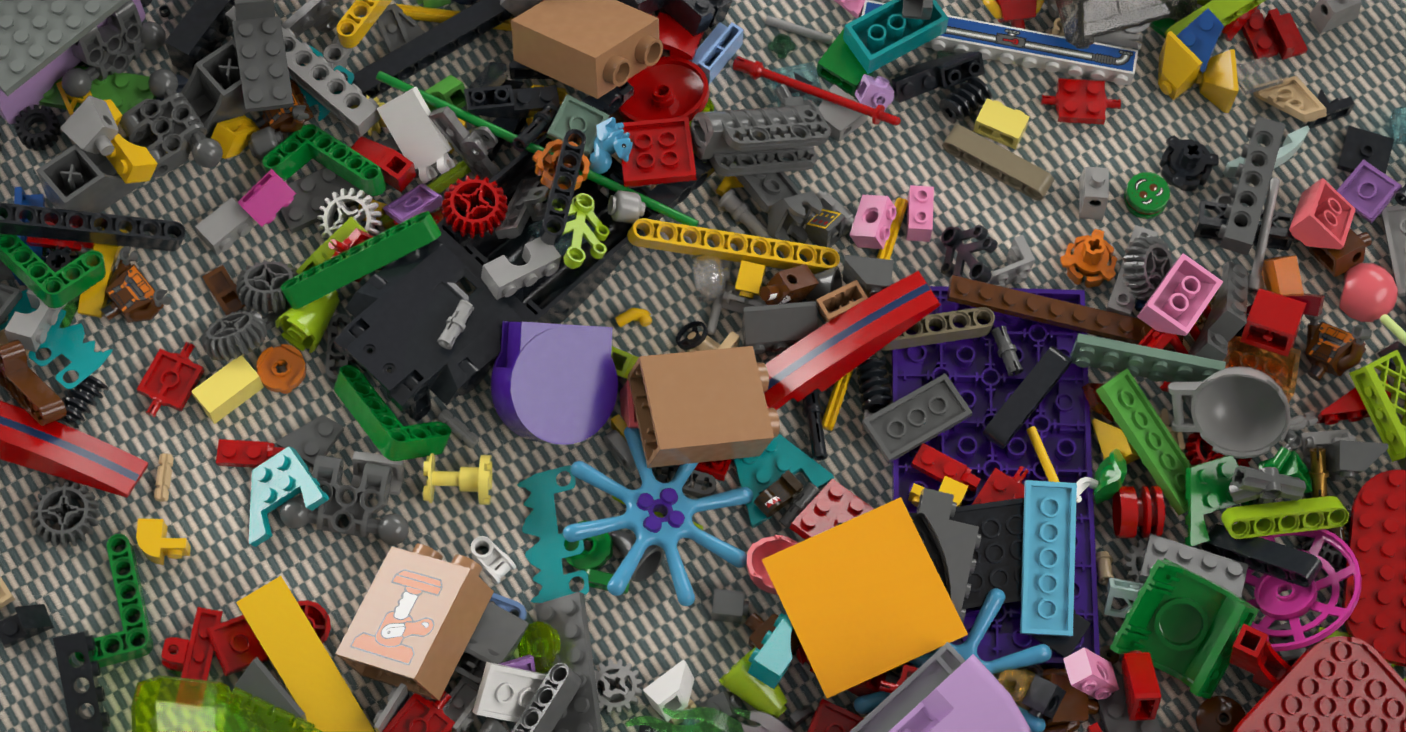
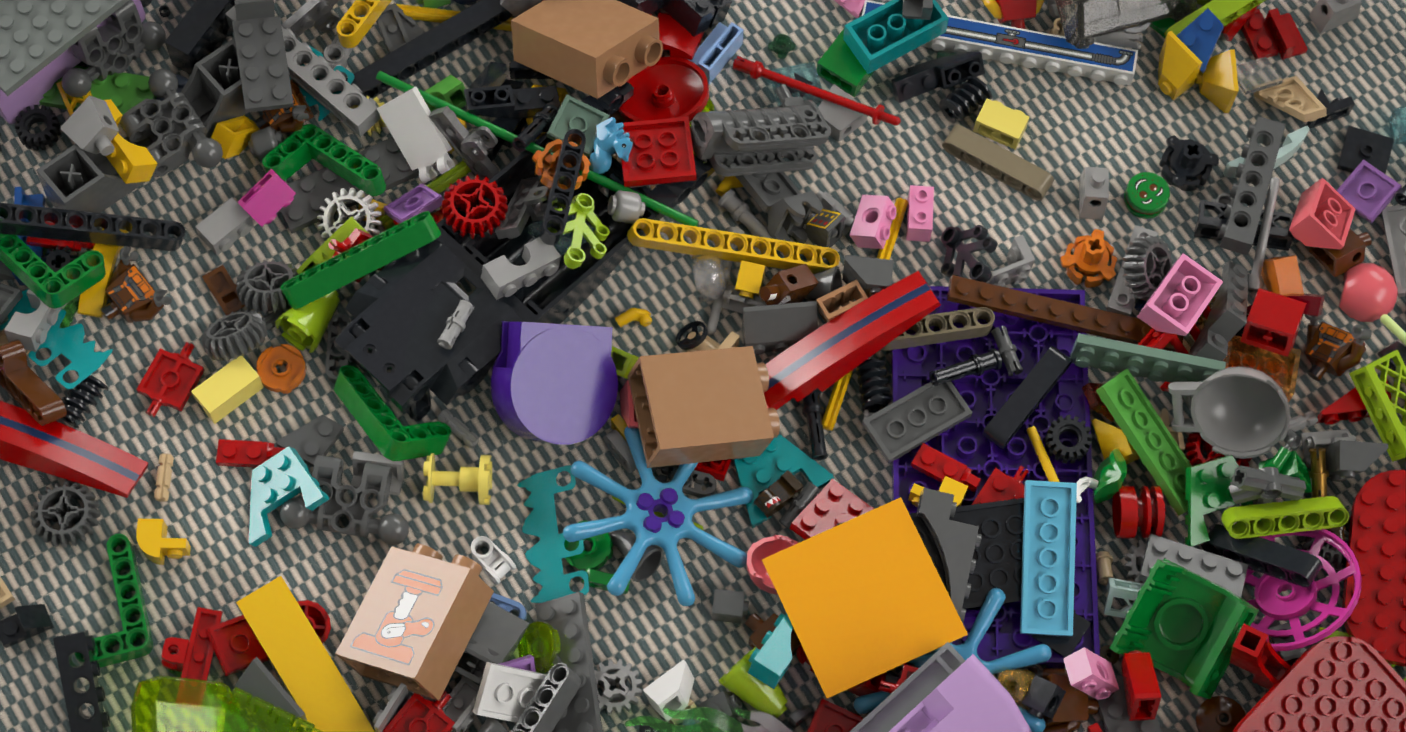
red slope [351,136,416,193] -> none
light grey bar [765,15,833,45] -> none
lavender brick [854,74,894,112] -> none
red plate [1041,78,1121,125] -> none
none -> black pin [929,348,1002,387]
none -> black tyre [1045,415,1092,463]

